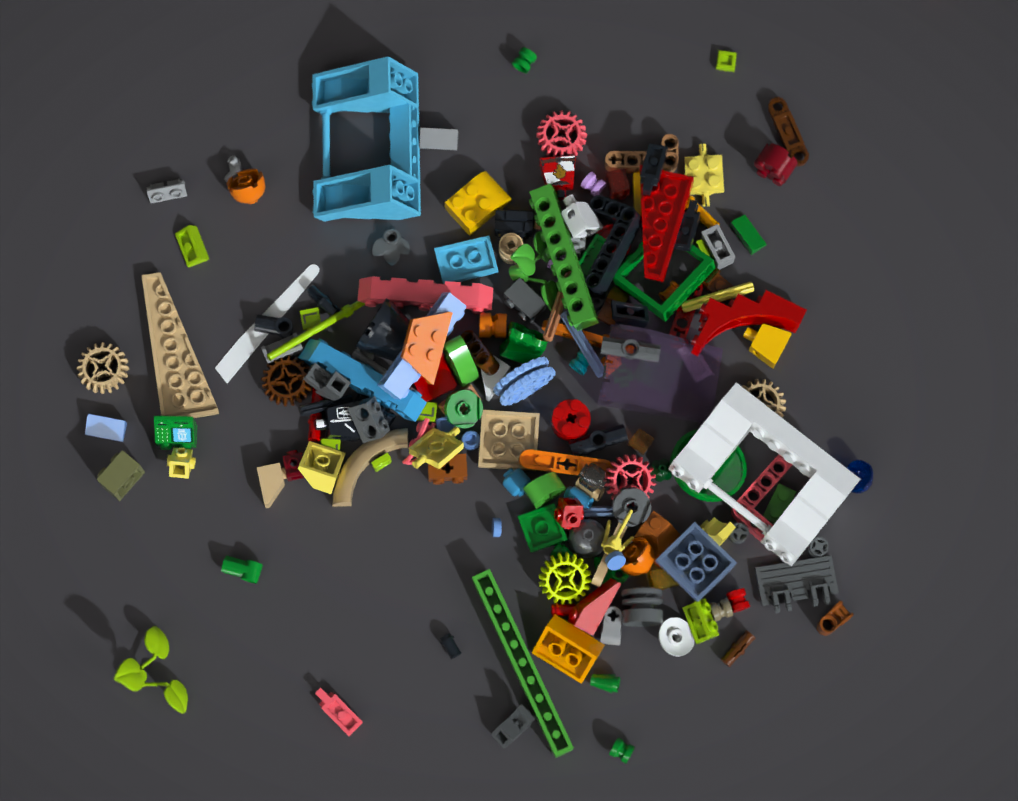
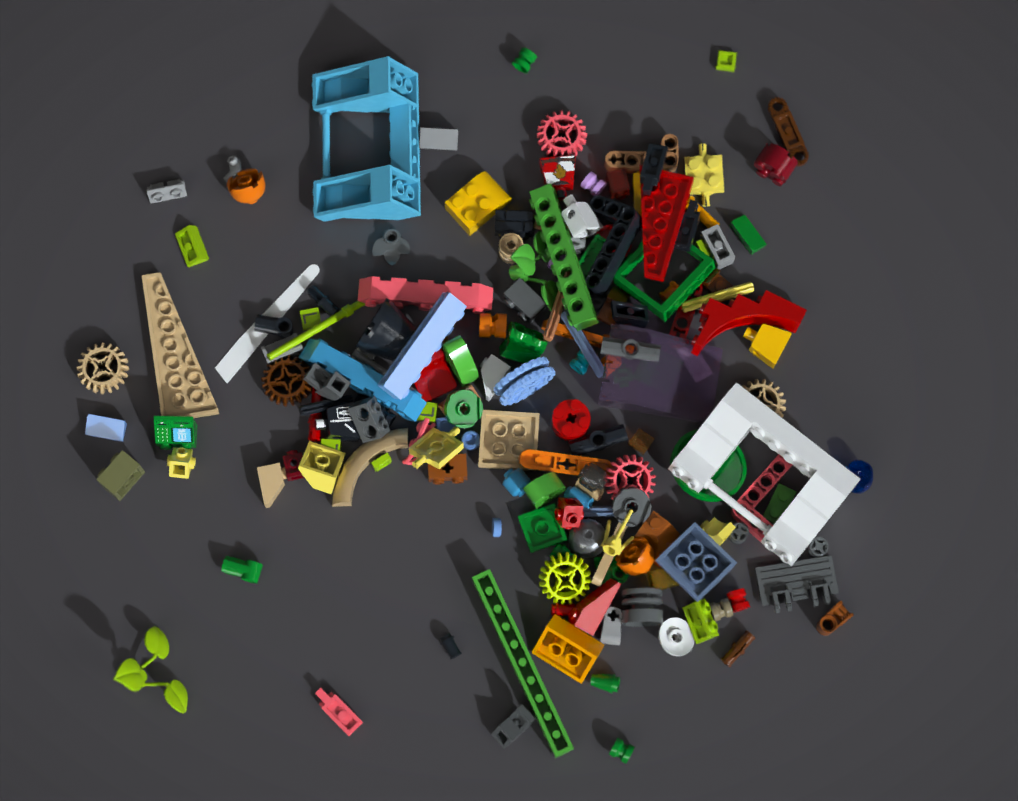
orange wing [401,312,453,385] -> none
medium azure plate [434,236,498,284] -> none
reddish brown beam [461,330,500,376] -> none
medium blue tile [605,551,626,570] -> none
dark green plant [650,458,672,482] -> none

